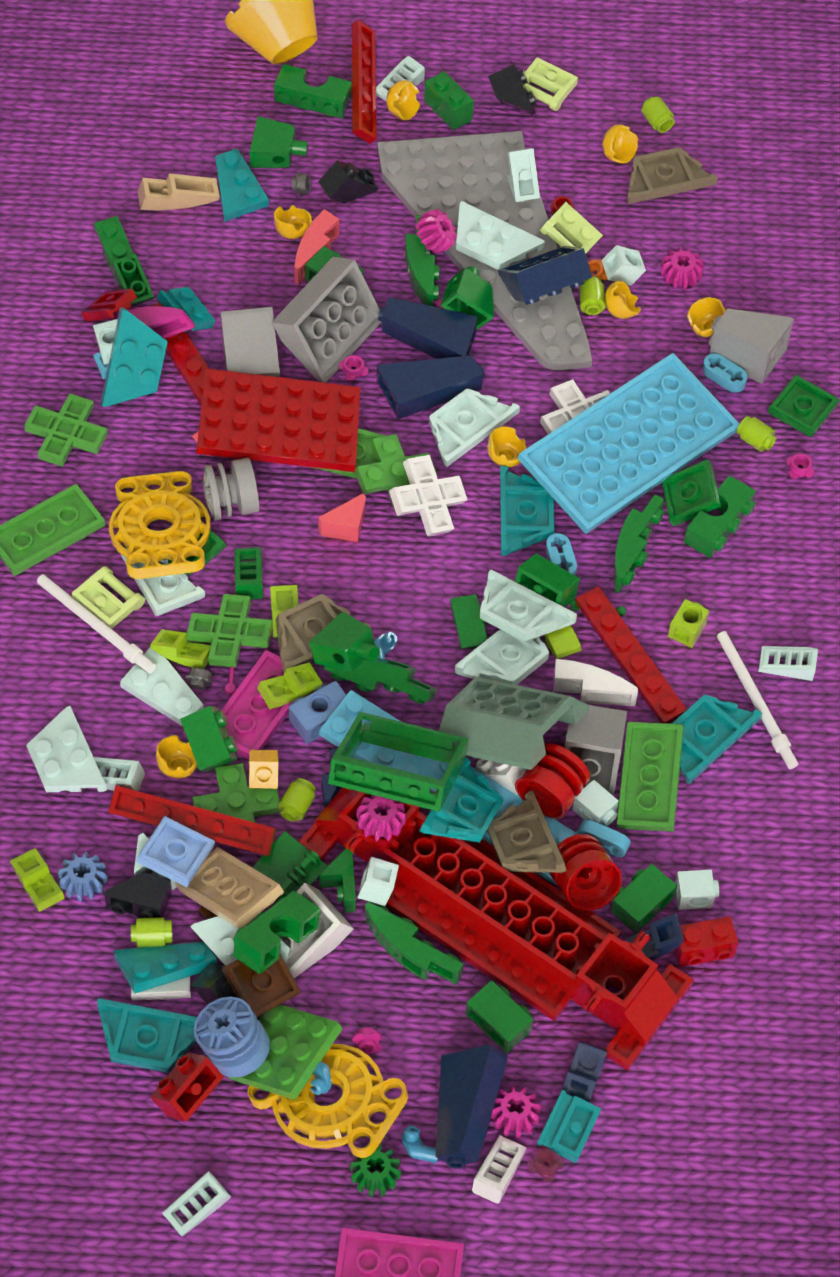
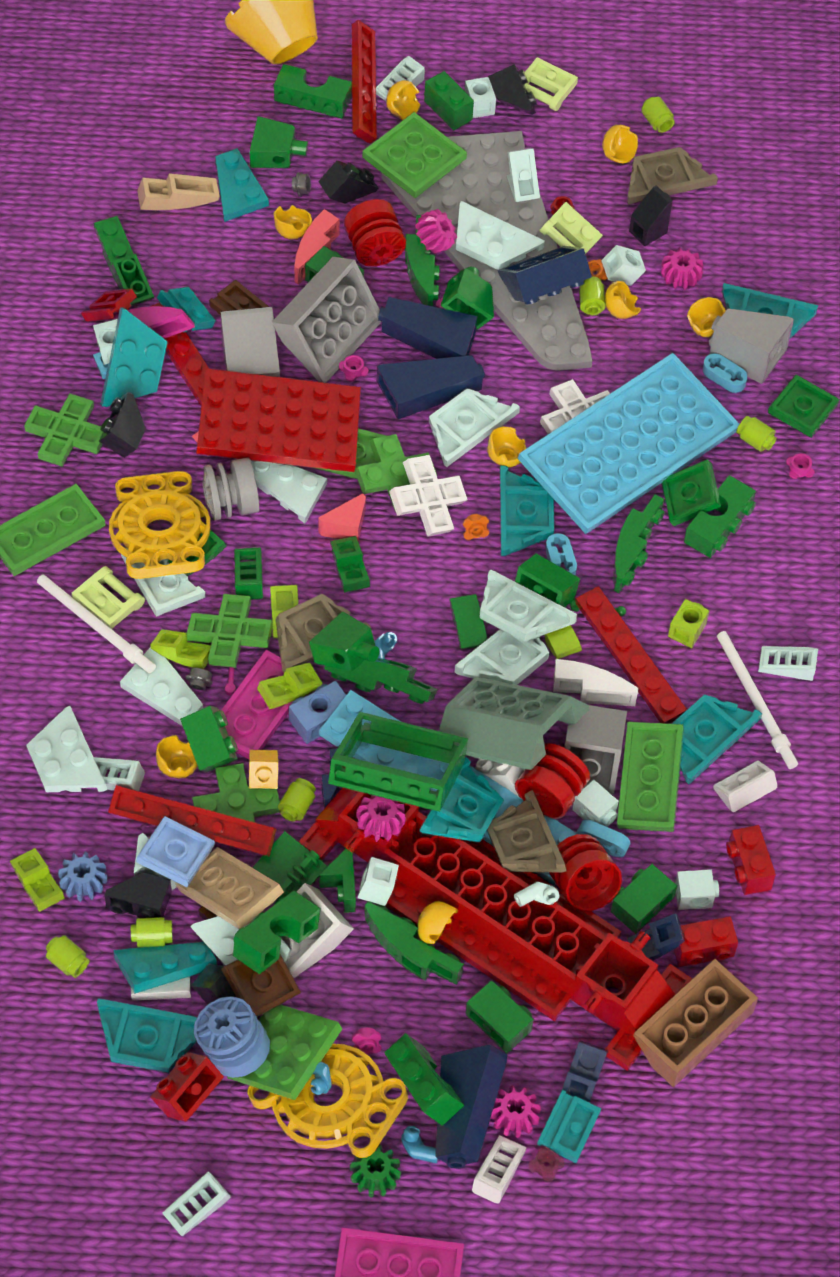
none -> lime brick [46,935,90,978]
none -> black slope [99,392,146,458]
none -> reddish brown plate [209,280,269,315]
none -> light aqua wing [250,460,327,524]
none -> green slope [330,536,370,593]
none -> red wheel [344,199,406,267]
none -> bright green plate [362,112,467,198]
none -> green arch [384,1033,464,1126]
none -> yellow hair [418,901,458,944]
none -> orange plate [463,514,489,540]
none -> light aqua brick [465,77,496,118]
none -> light aqua arm [514,882,559,907]
none -> black slope [629,185,673,246]
none -> medium nougat slope [633,959,758,1088]
none -> white slope [713,761,777,812]
none -> teal wing [722,283,818,338]
none -> red brick [726,825,776,895]

